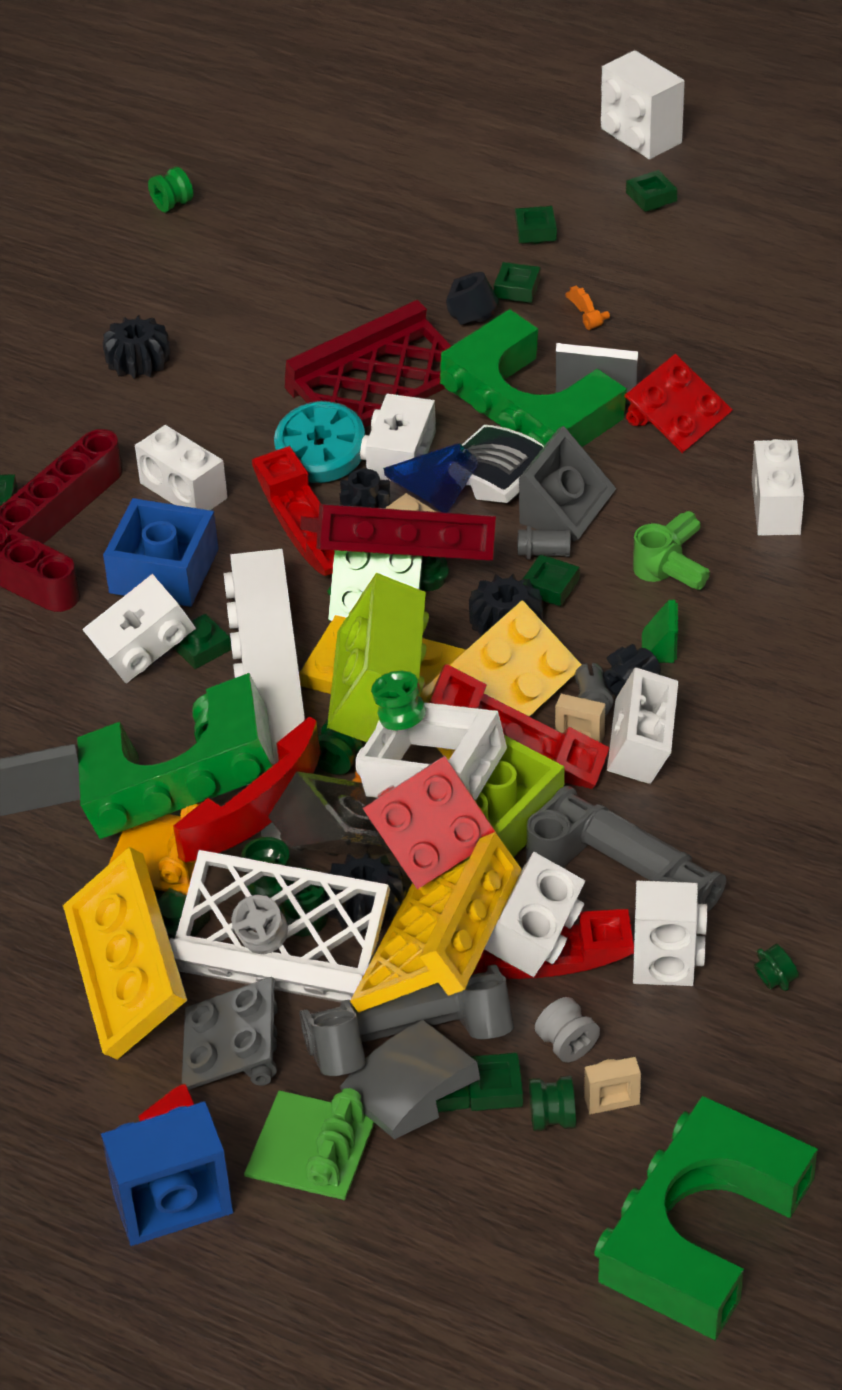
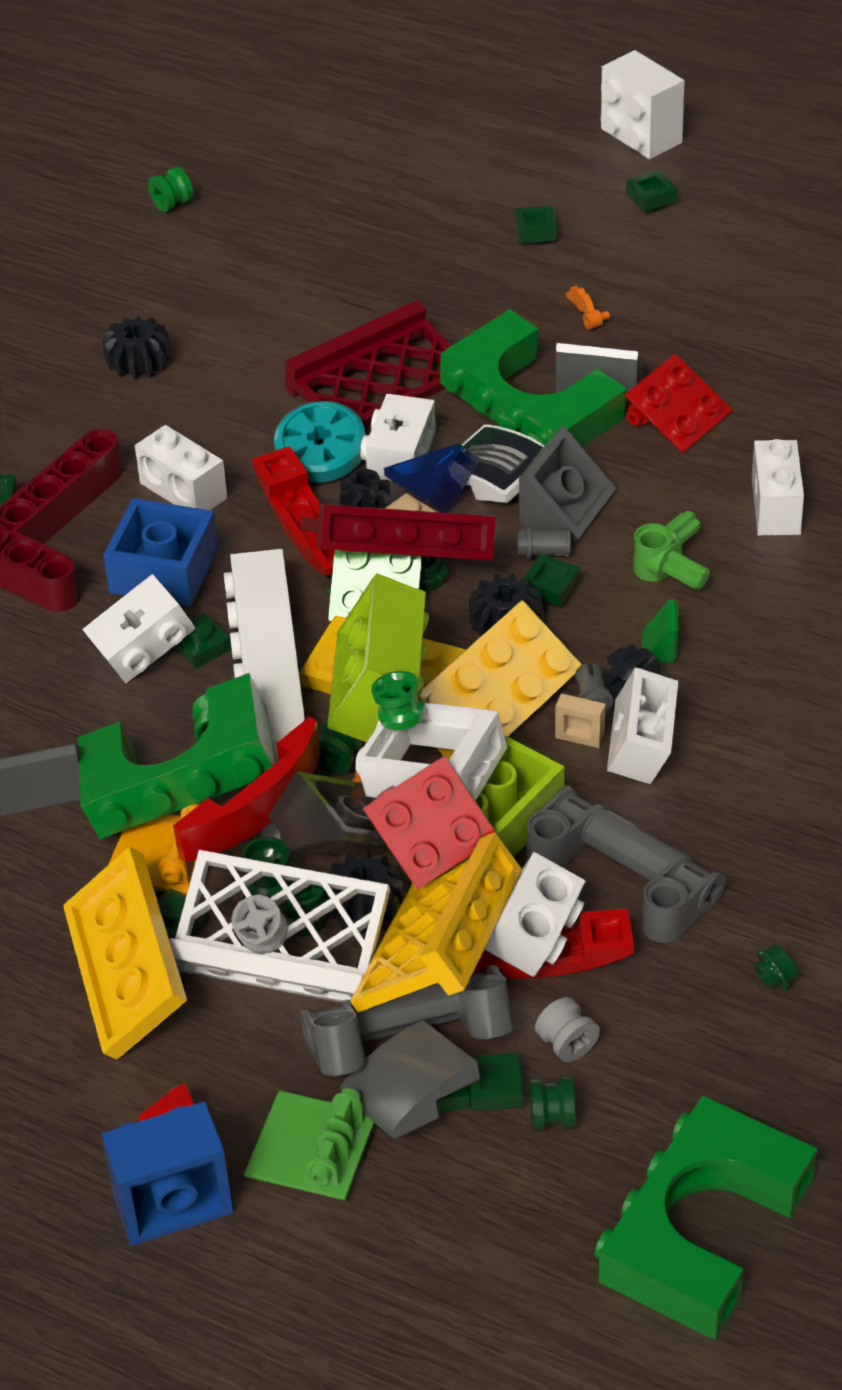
dark grey hinge [182,977,278,1090] -> none
red slope [428,664,610,789] -> none
black plate [446,272,499,325] -> none
dark green plate [494,262,541,302] -> none
tan plate [584,1057,641,1114] -> none
white brick [633,881,707,986] -> none

